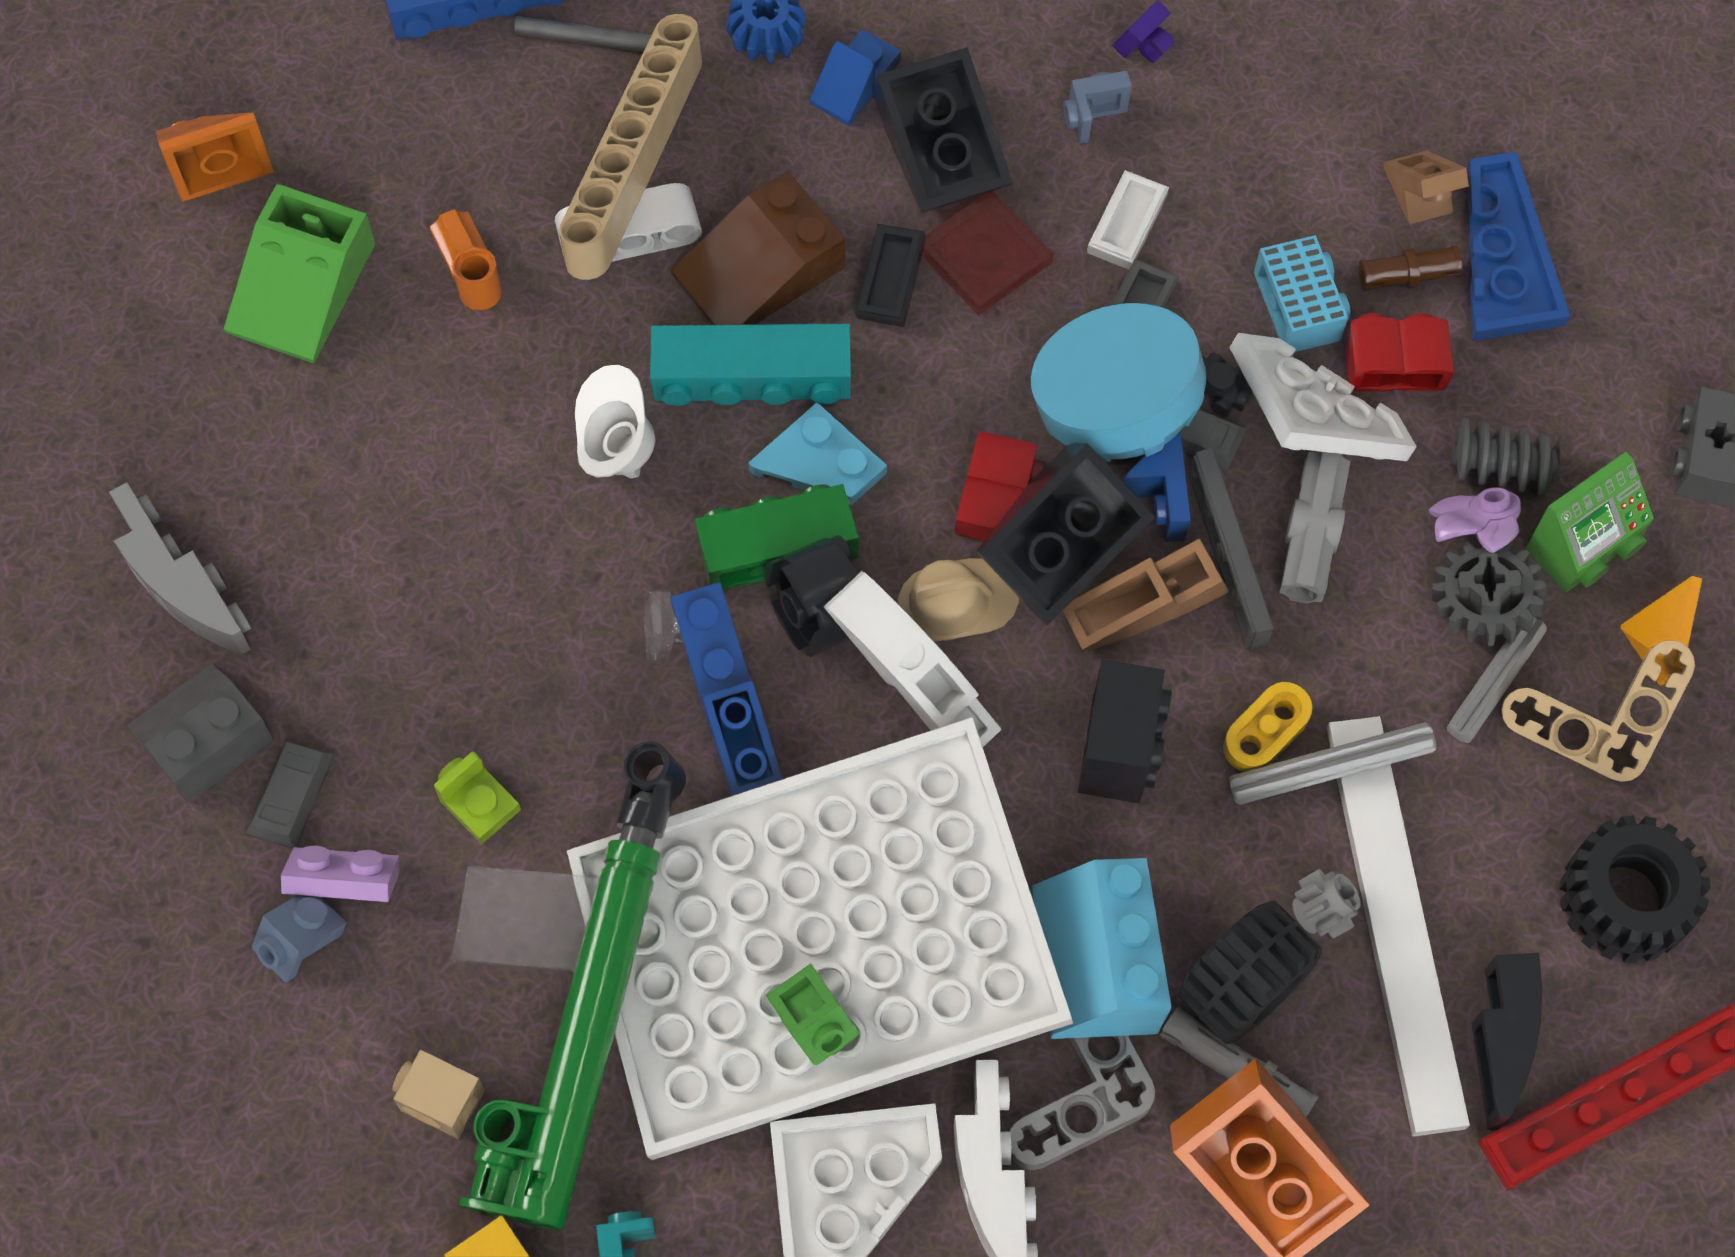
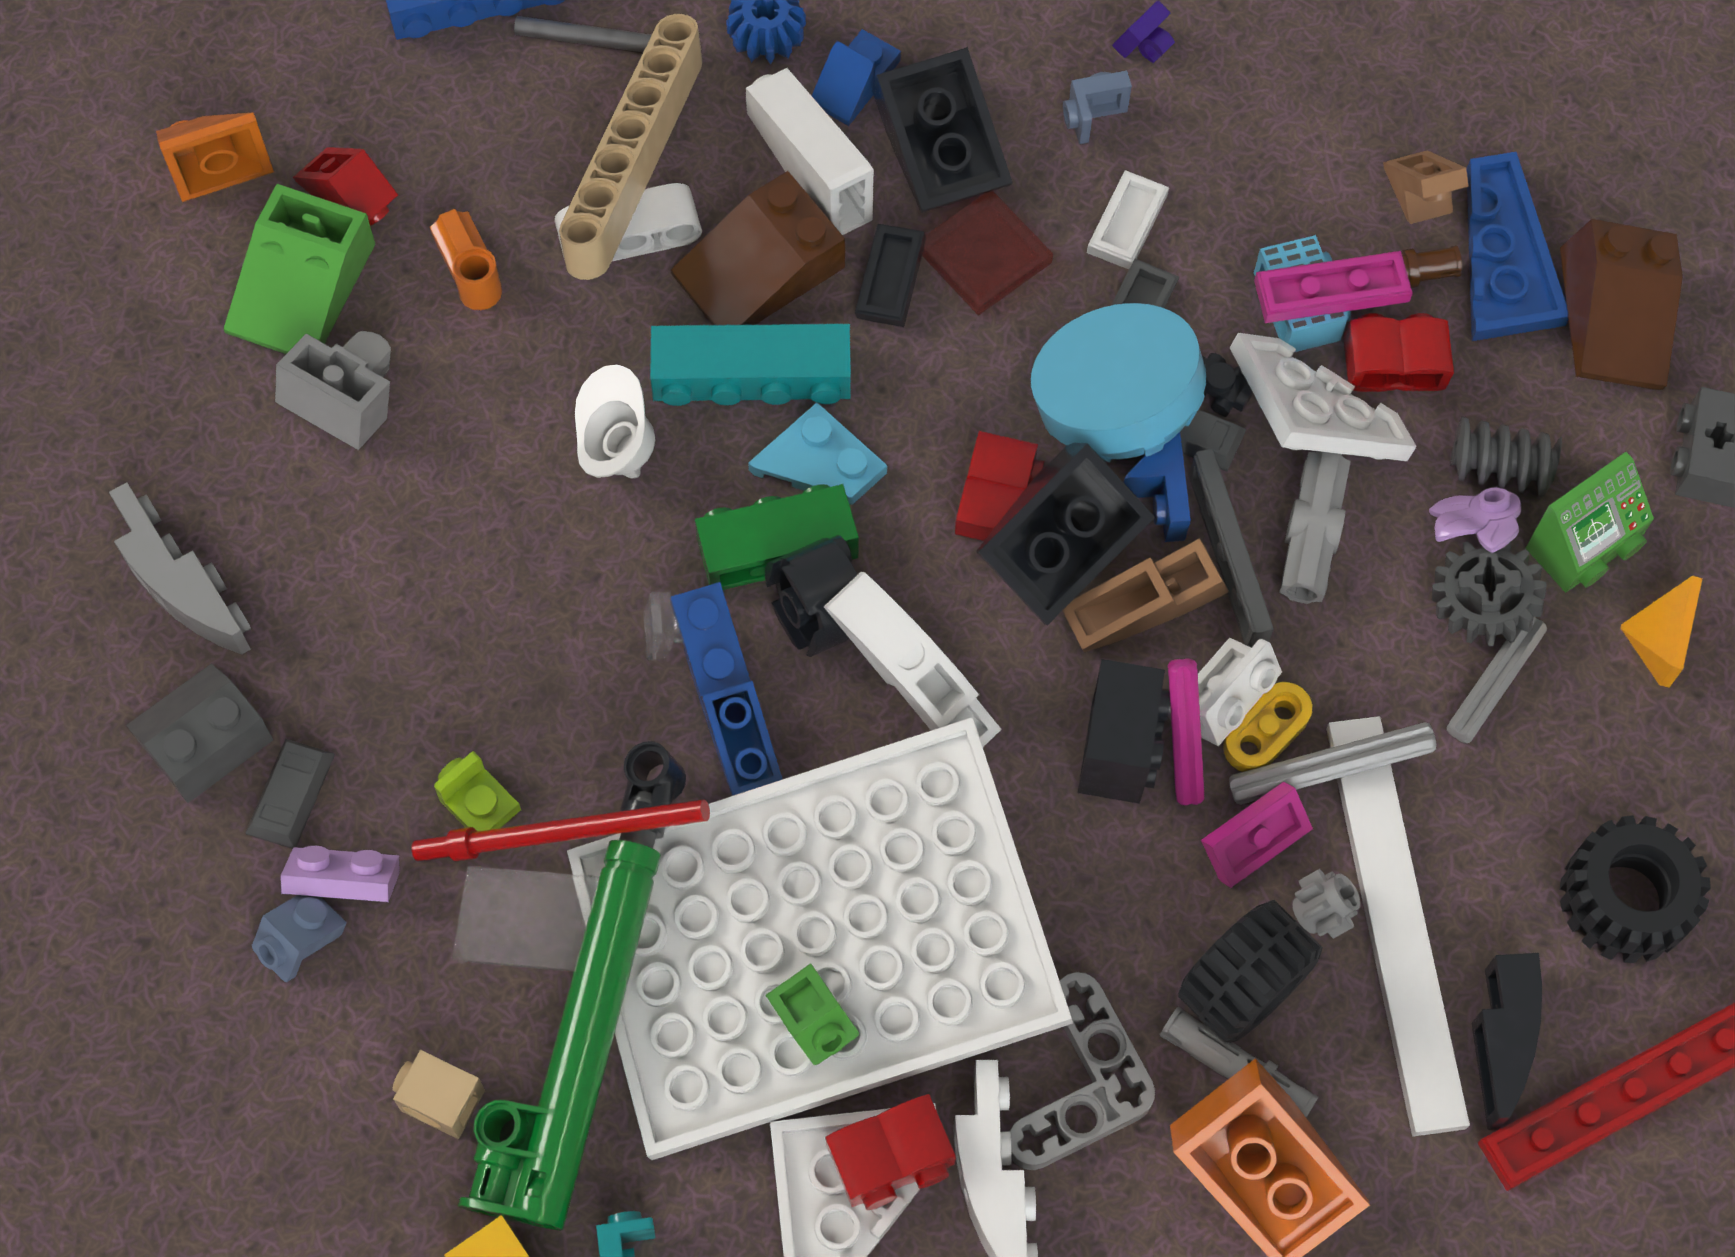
tan piece [898,558,1019,642] -> none
medium azure slope [1030,858,1171,1039] -> none
tan beam [1501,640,1695,782] -> none
none -> light grey brick [275,331,391,450]
none -> red slope [293,147,398,226]
none -> red bar [412,800,710,861]
none -> white slope [746,68,874,235]
none -> red brick [825,1094,956,1210]
none -> white bracket [1168,638,1282,746]
none -> dark pink axle [1168,658,1205,806]
none -> dark pink plate [1201,782,1313,888]
none -> dark pink tile [1254,251,1413,323]
none -> reddish brown slope [1560,219,1683,390]

